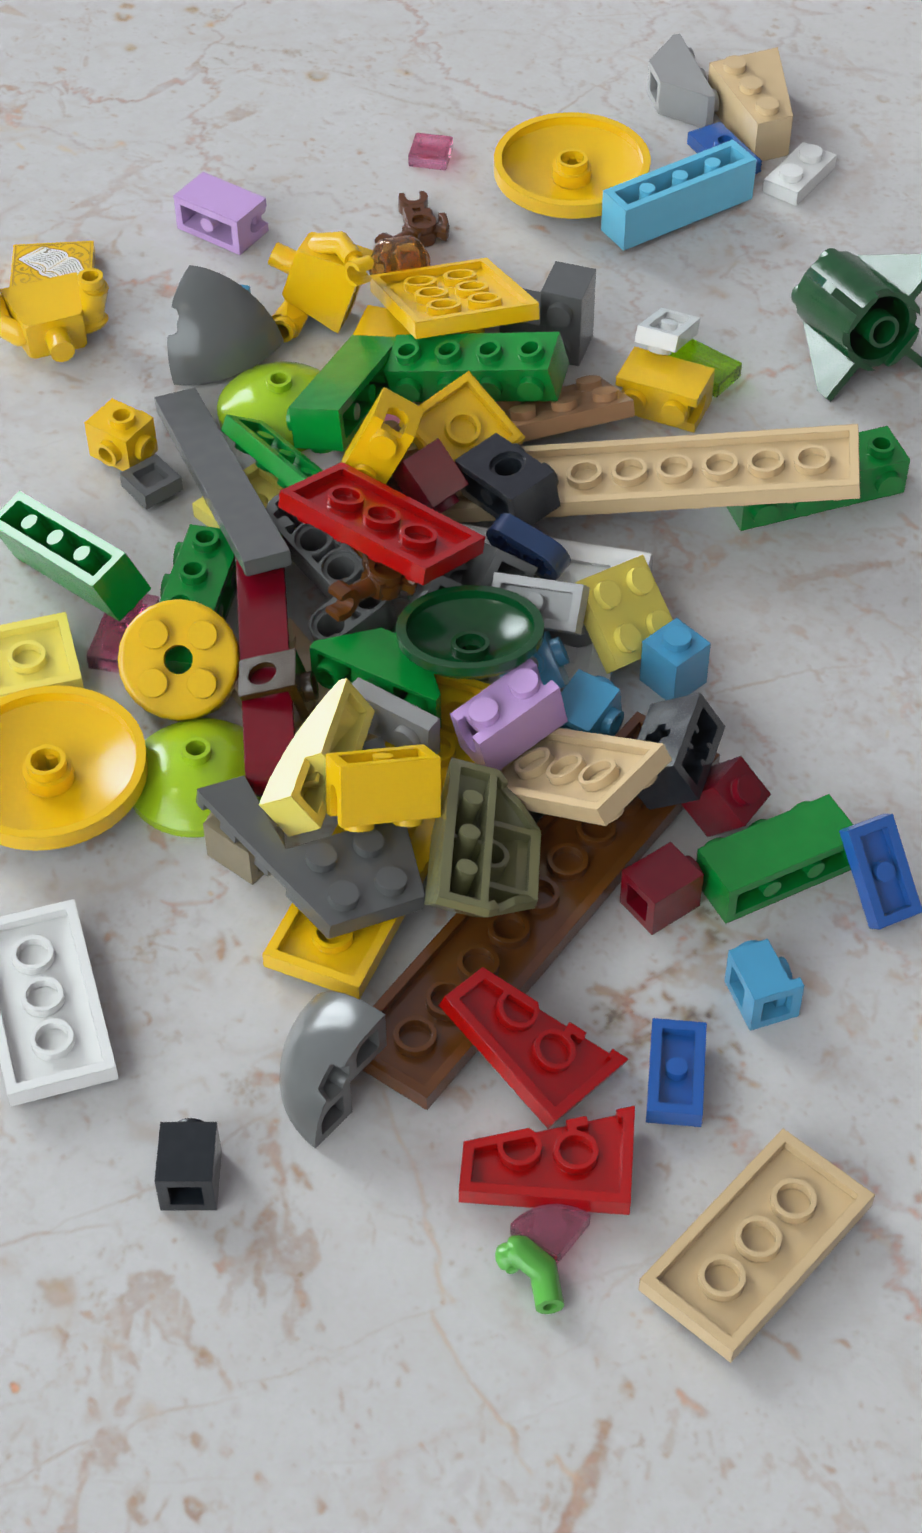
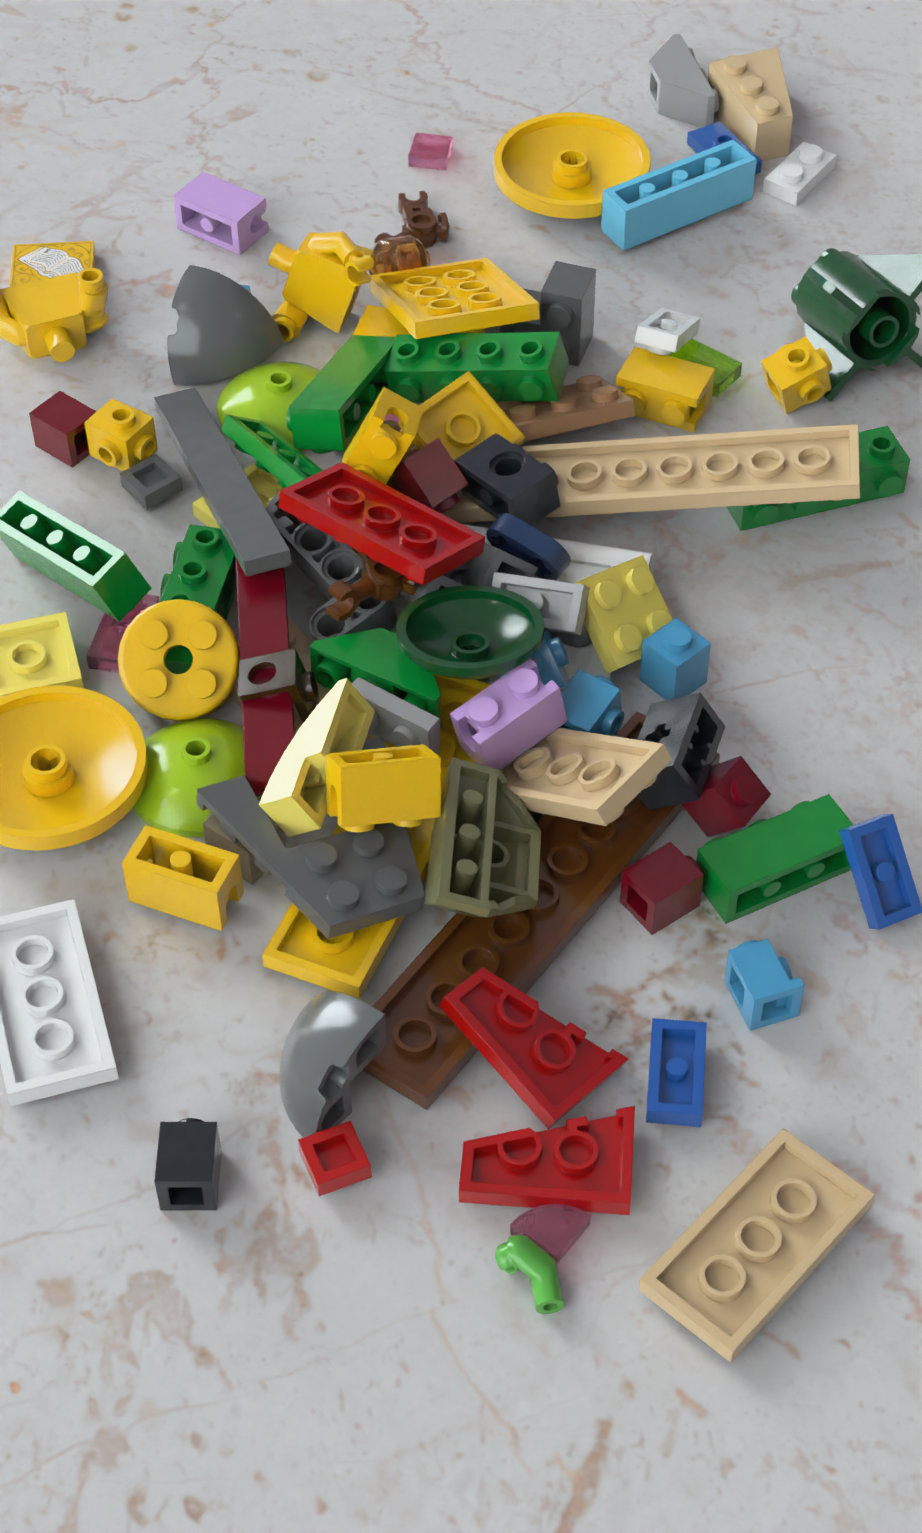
none -> dark red brick [29,391,97,468]
none -> yellow brick [122,825,244,931]
none -> red plate [298,1120,372,1197]
none -> yellow brick [761,336,833,415]

